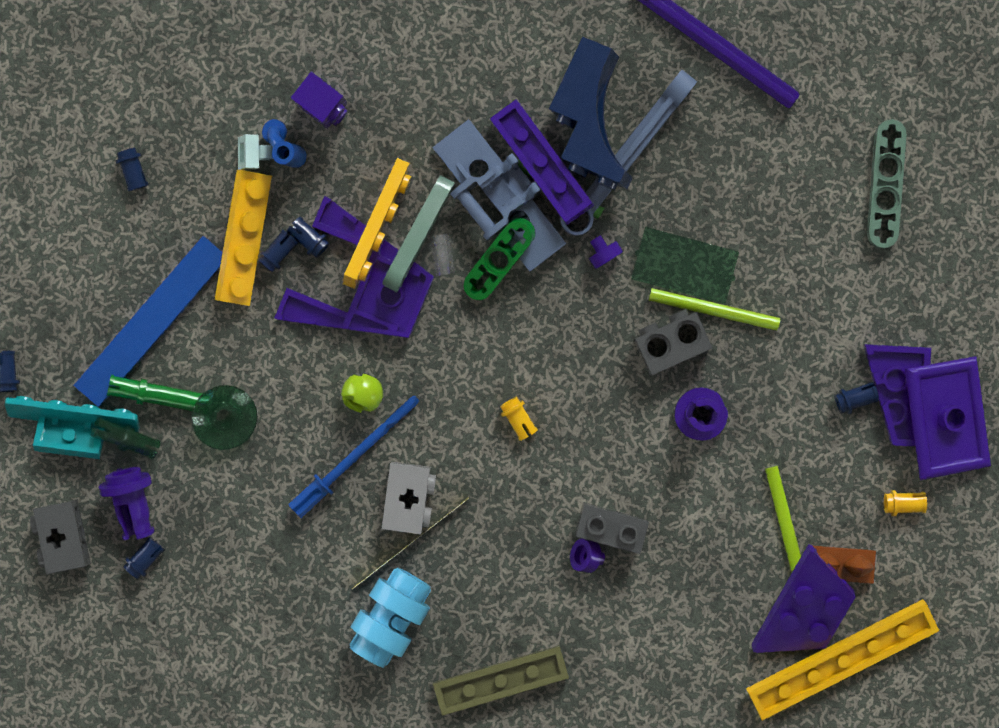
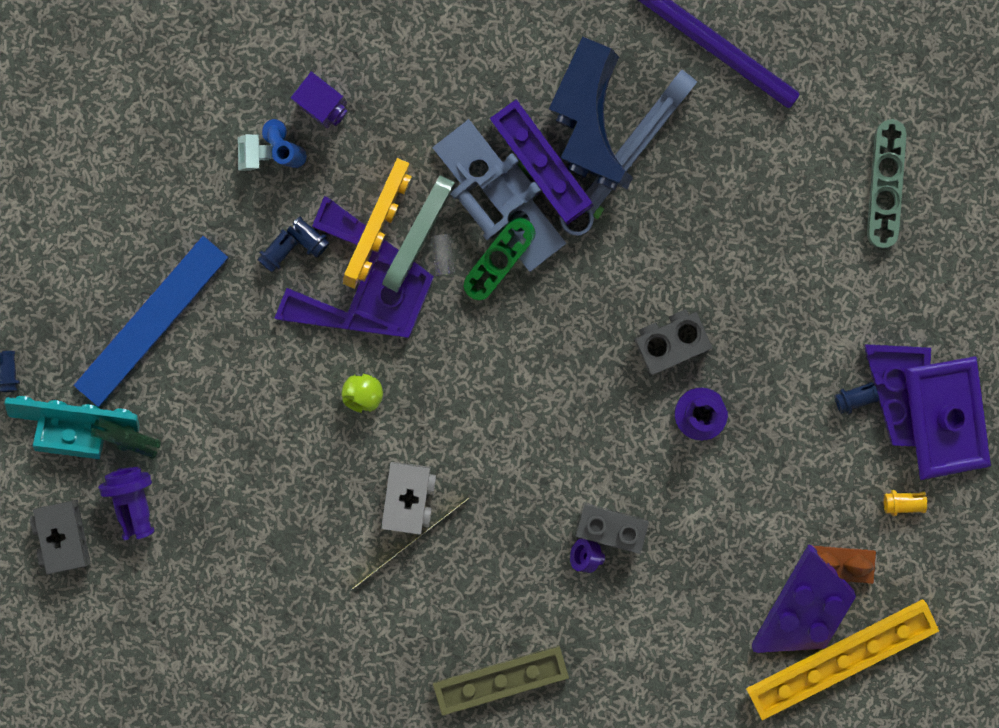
green pin [107,375,209,415] -> none
dark blue pin [116,148,149,192] -> none
dark blue pin [123,536,165,580] -> none
clear green dish [191,385,258,450] -> none
yellow plate [215,170,272,306] -> none
blue piece [288,396,419,518] -> none
medium azure piece [350,567,431,668] -> none
yellow pin [500,396,538,441] -> none
dark purple tile [589,235,623,270] -> none
clear green piece [631,227,739,304] -> none
lime bar [649,288,780,331] -> none
lime bar [765,465,801,572] -> none

